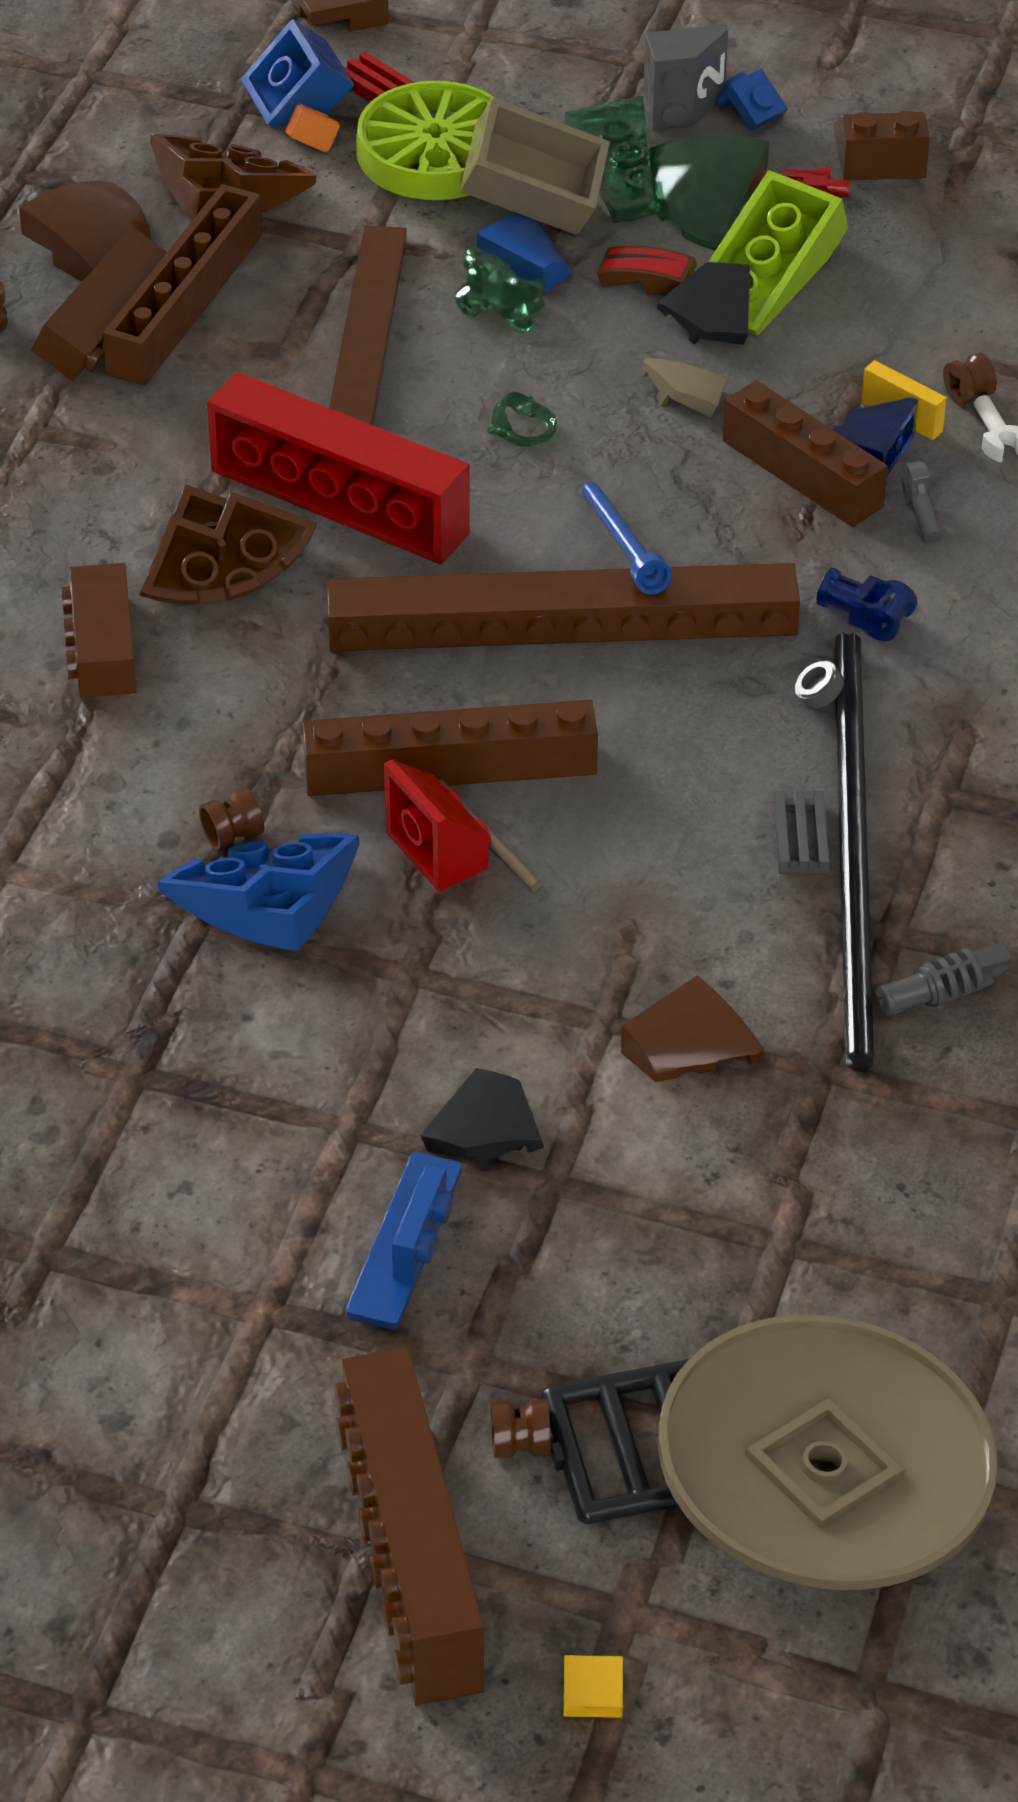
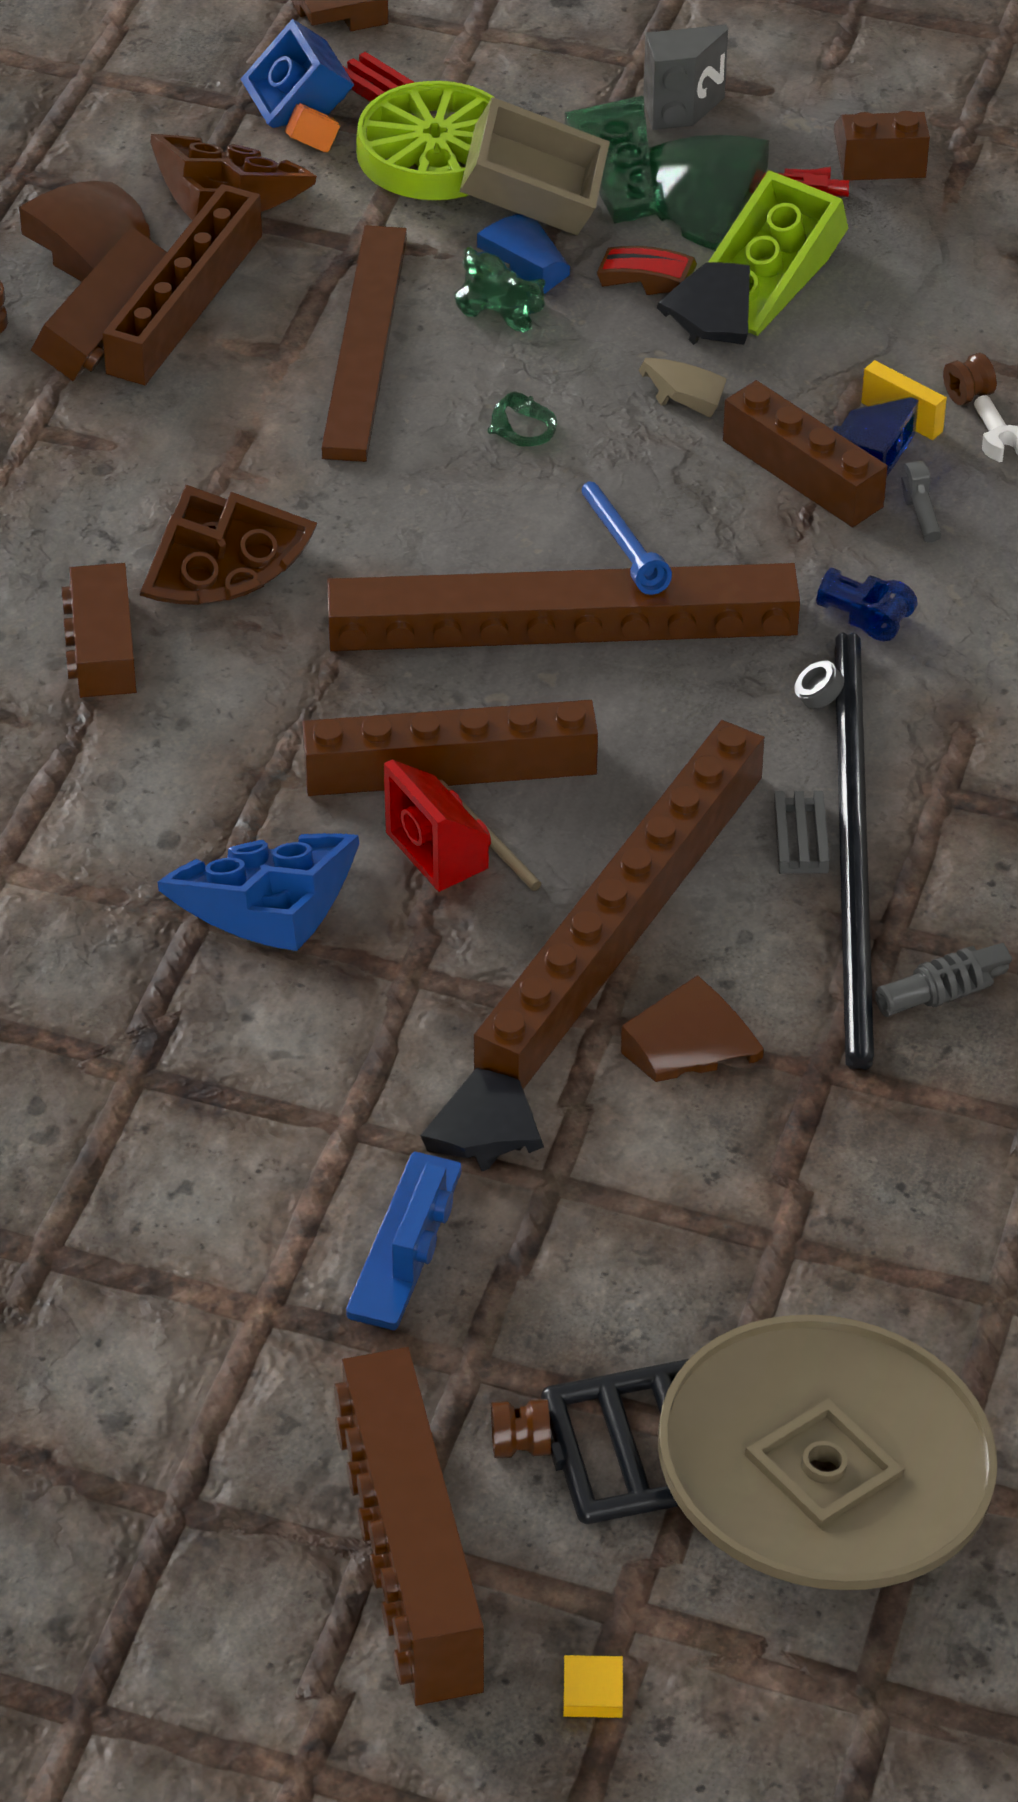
reddish brown wheel [199,788,265,851] -> none
red brick [207,372,470,565] -> none
blue bracket [717,68,788,132] -> none
none -> reddish brown brick [474,720,765,1089]

